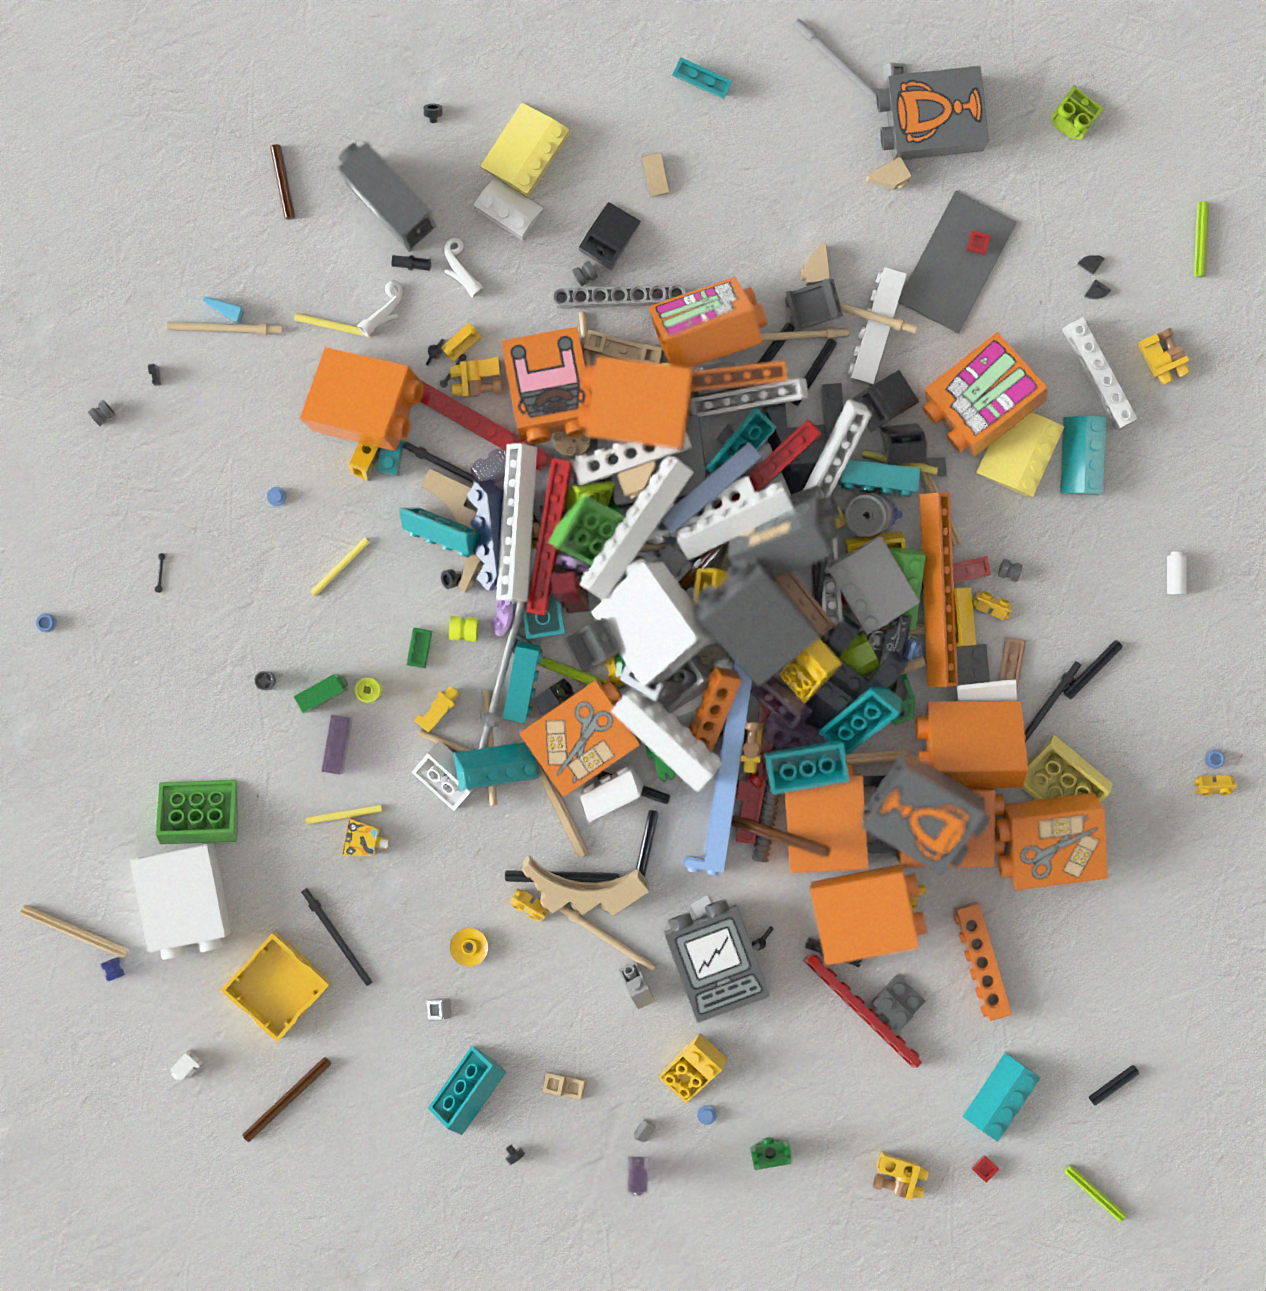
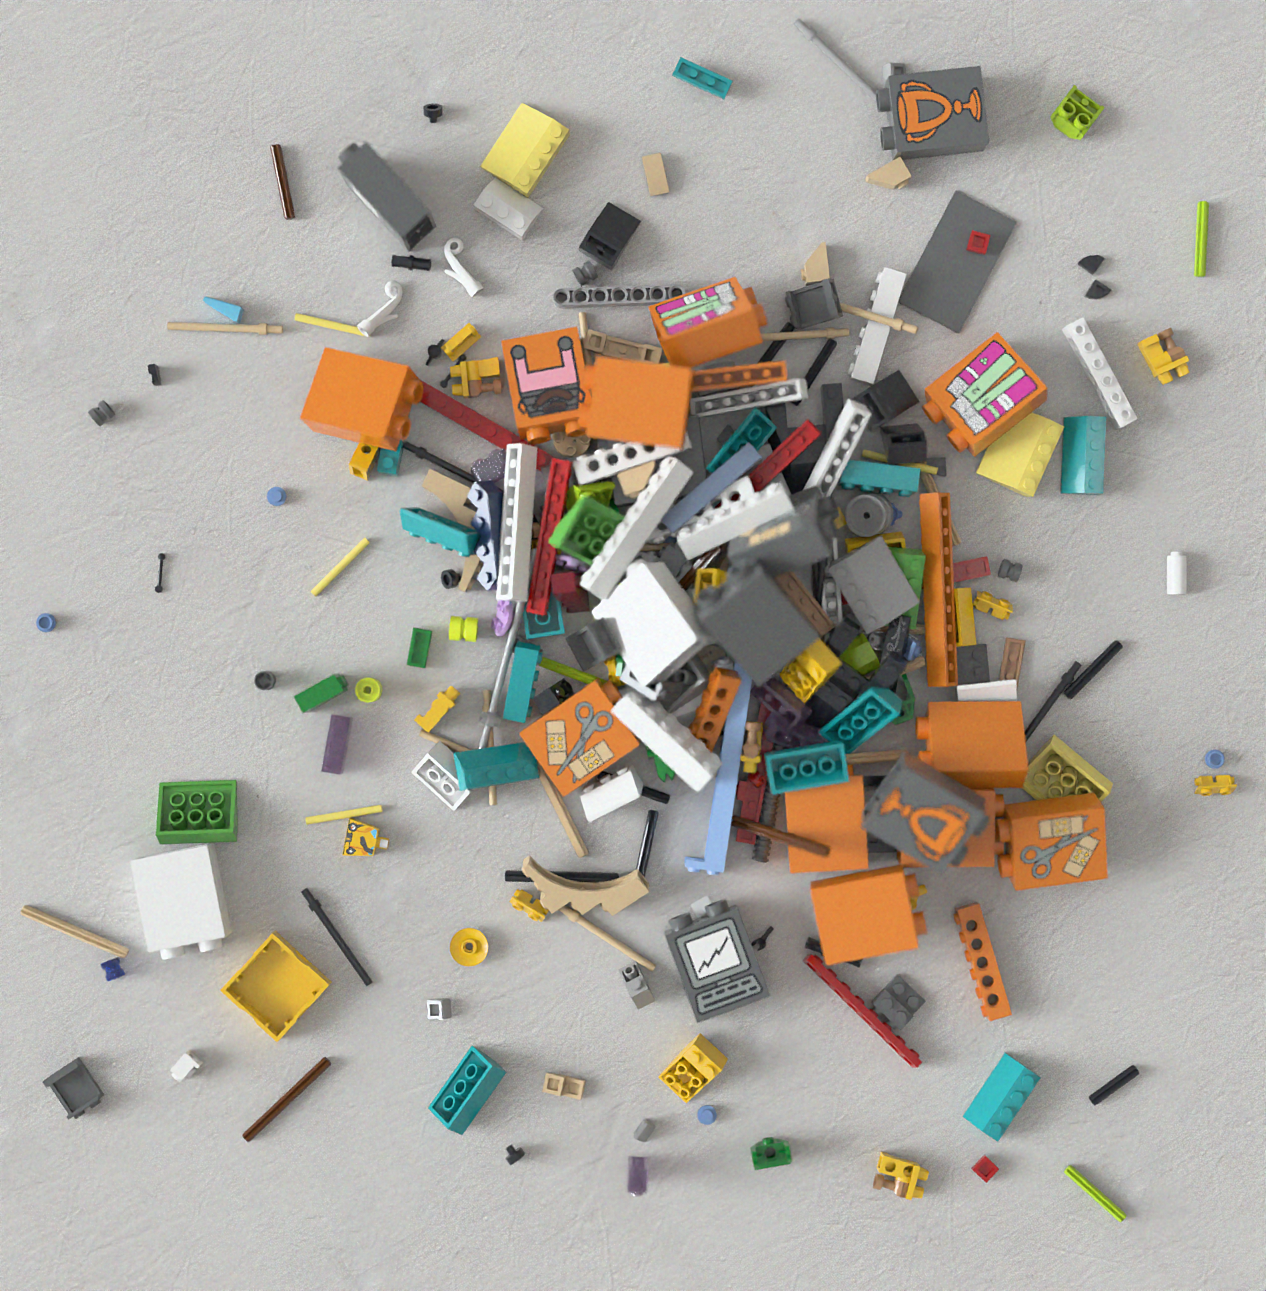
none -> dark grey panel [42,1057,104,1120]

